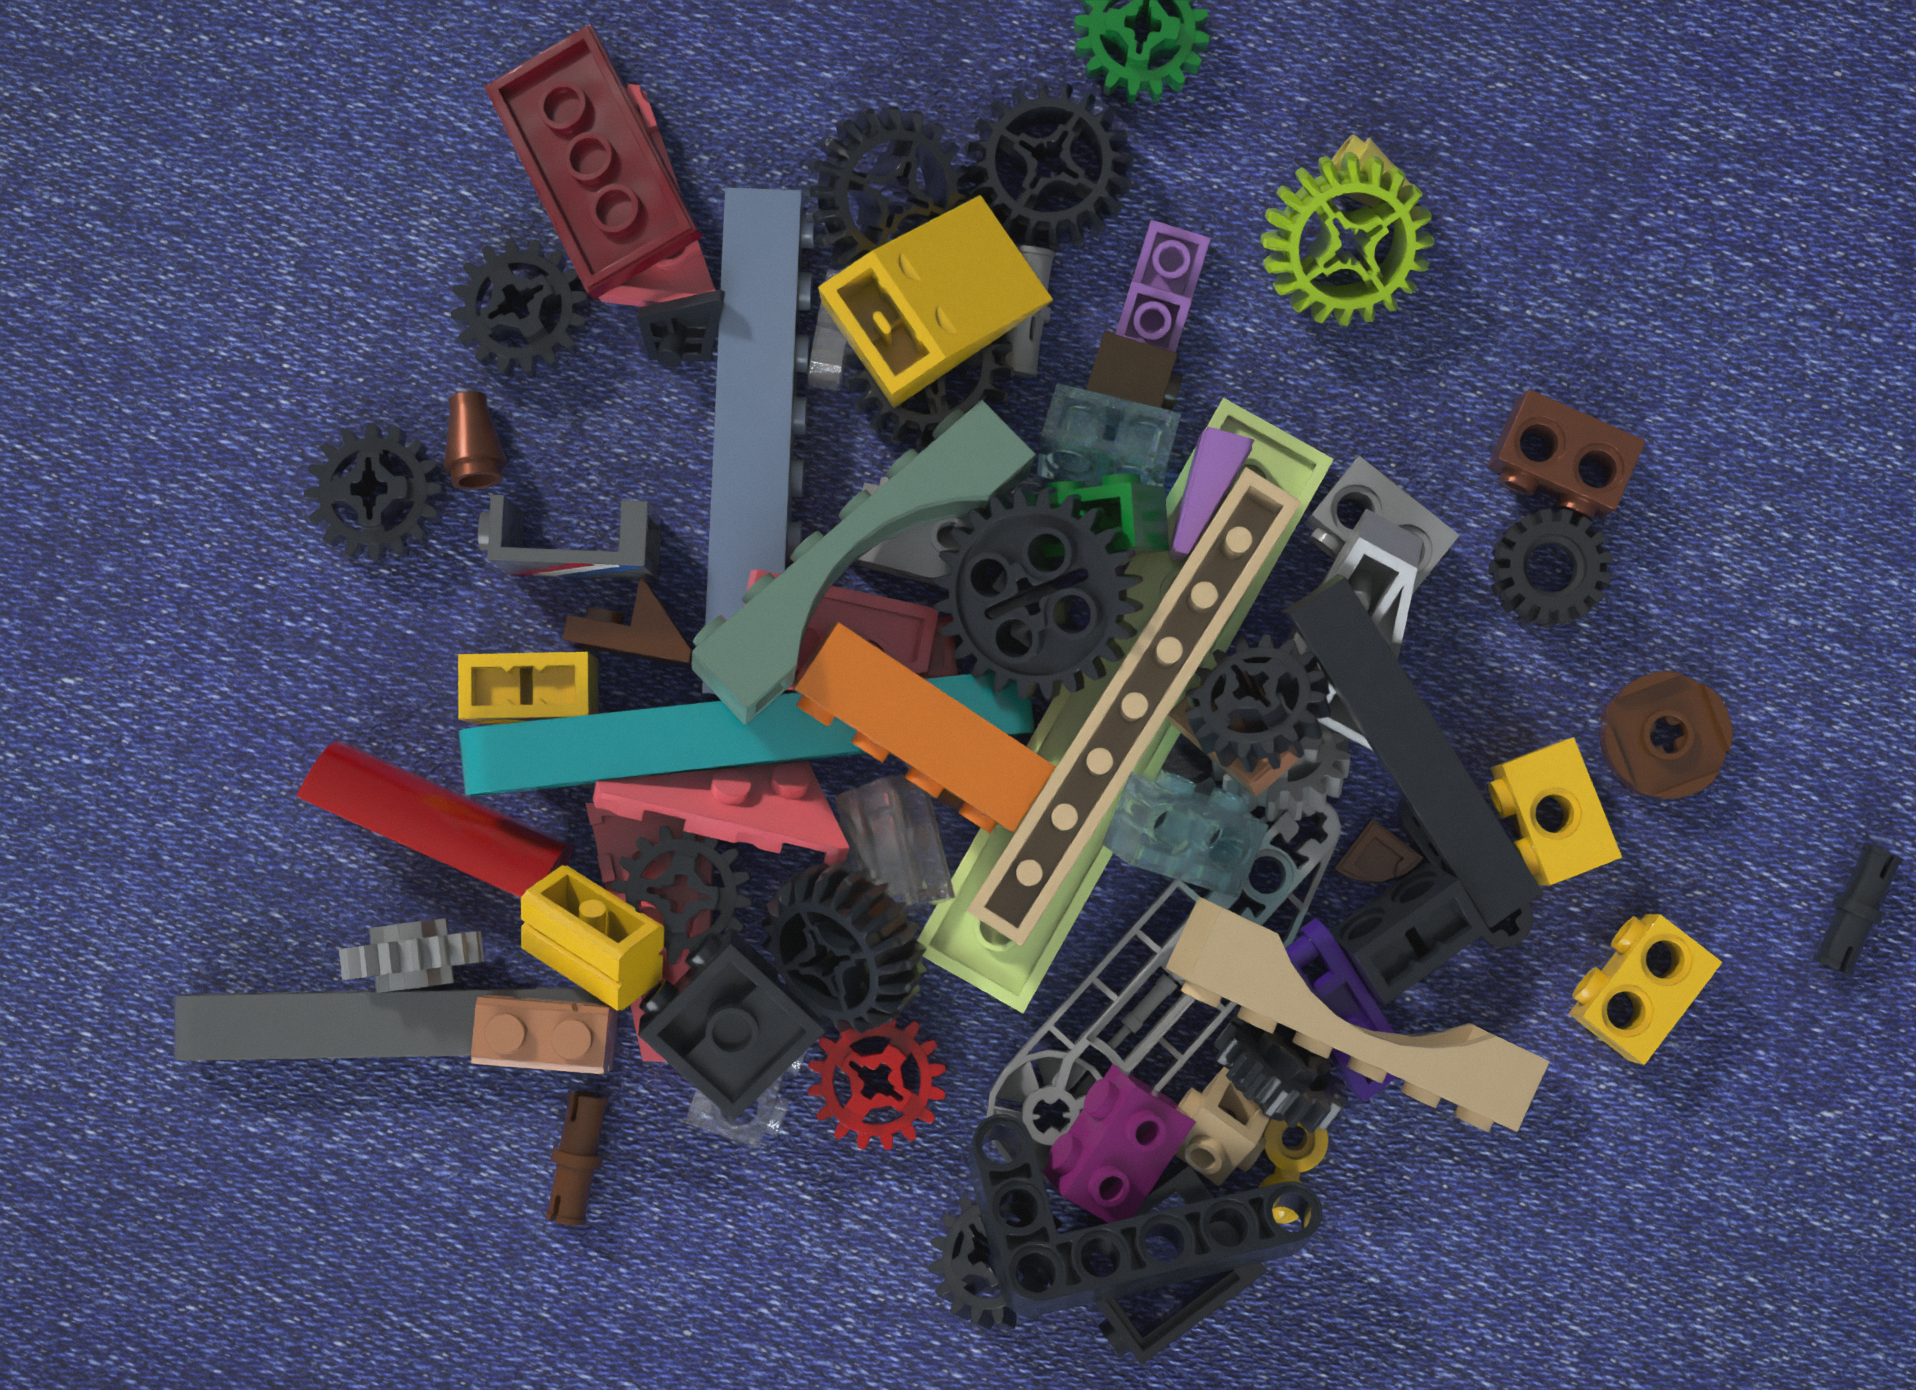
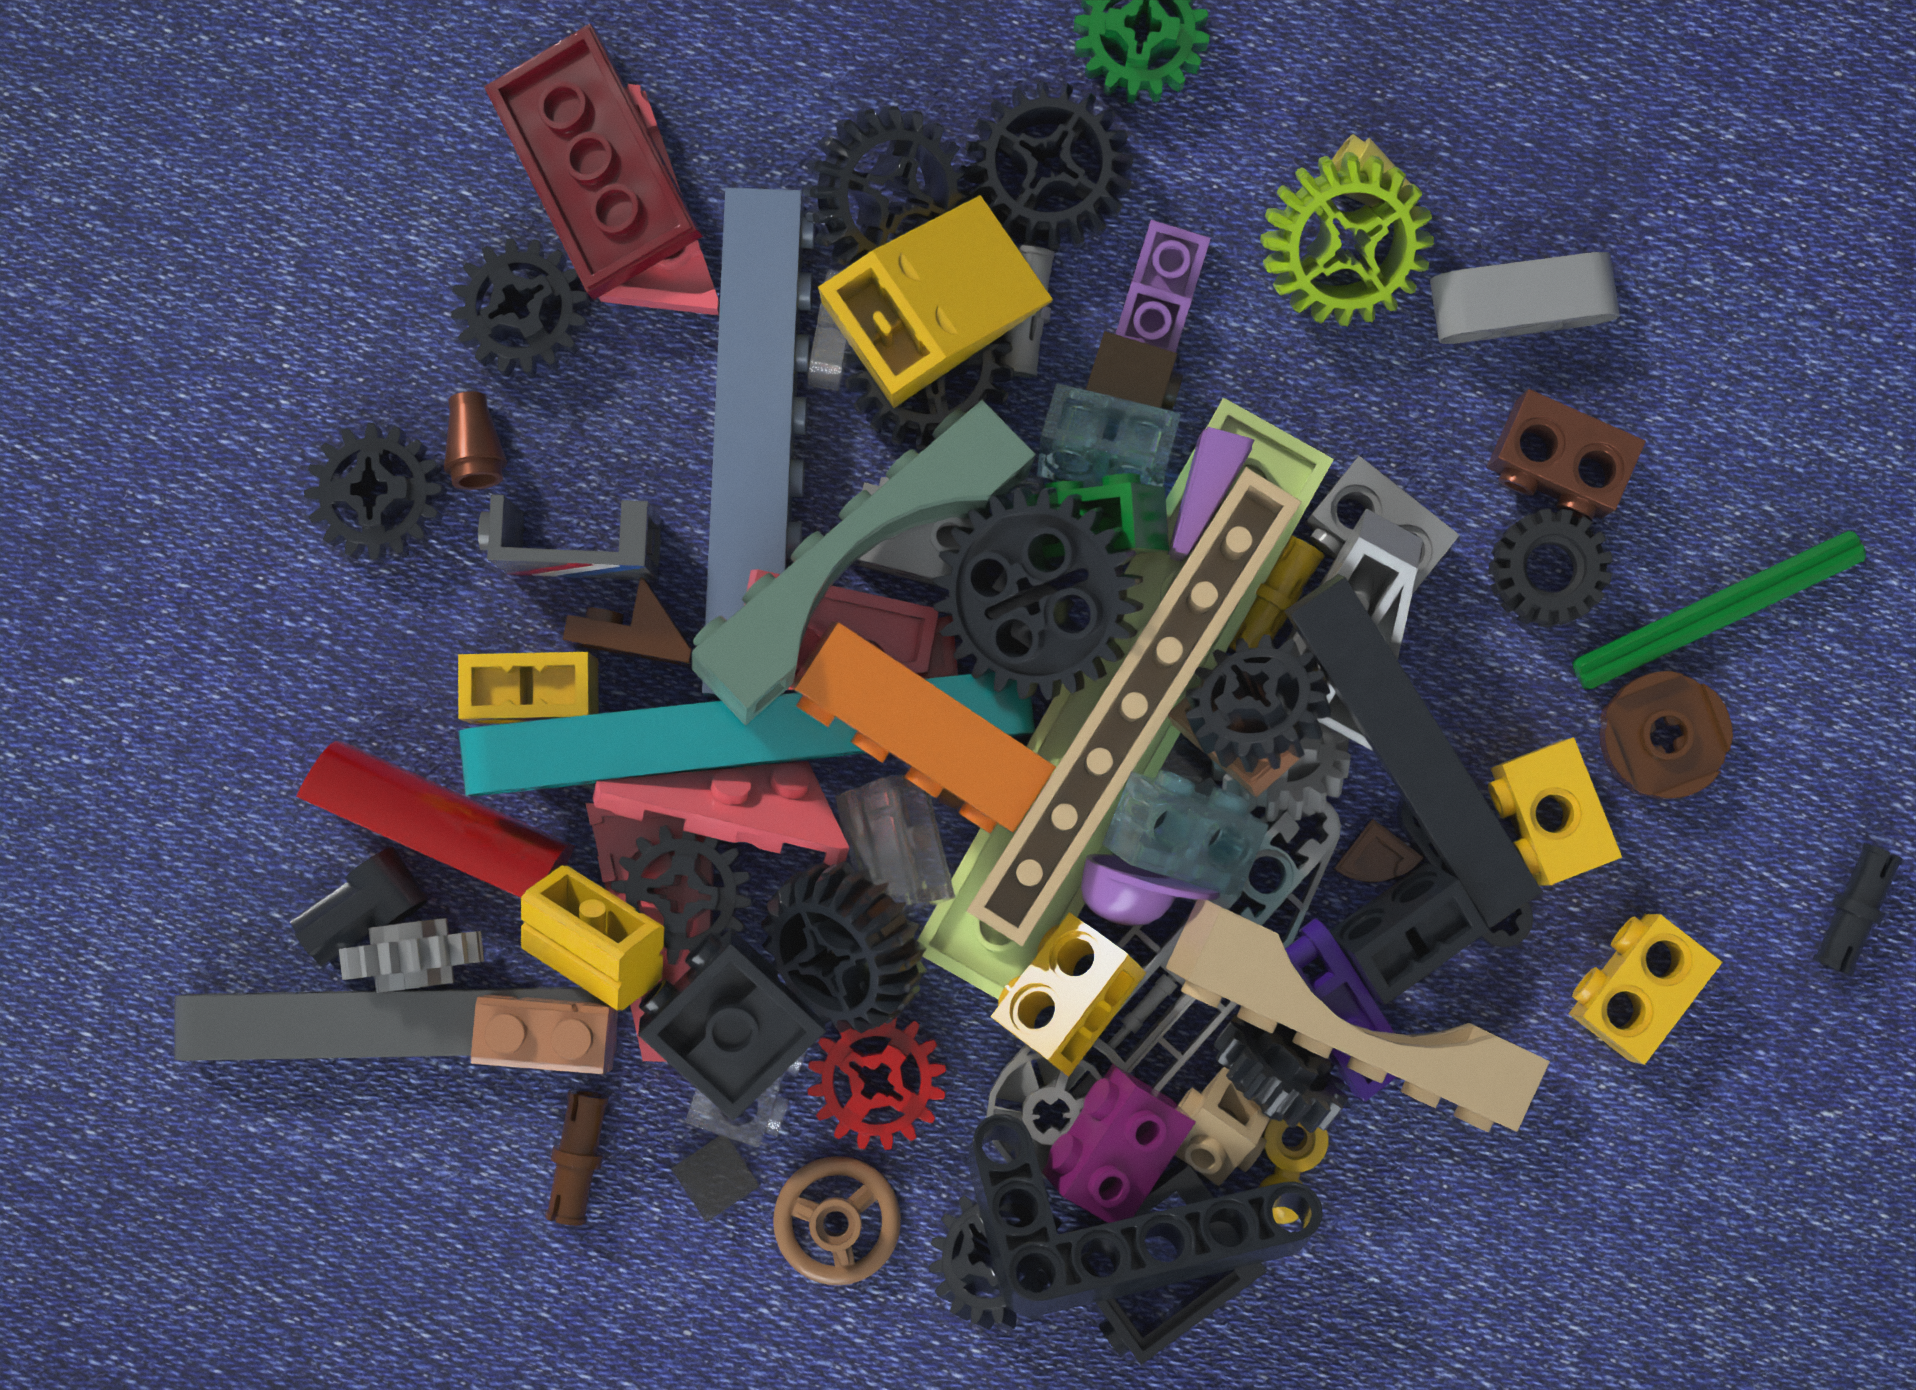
black piece [637,290,725,367] -> none
none -> black piece [290,846,429,967]
none -> clear smoke tile [671,1131,761,1222]
none -> medium nougat piece [773,1156,901,1285]
none -> yellow brick [990,912,1146,1077]
none -> medium lavender cap [1081,854,1221,926]
none -> yellow pin [1229,535,1325,651]
none -> light grey beam [1430,252,1620,344]
none -> green axle [1572,531,1866,690]

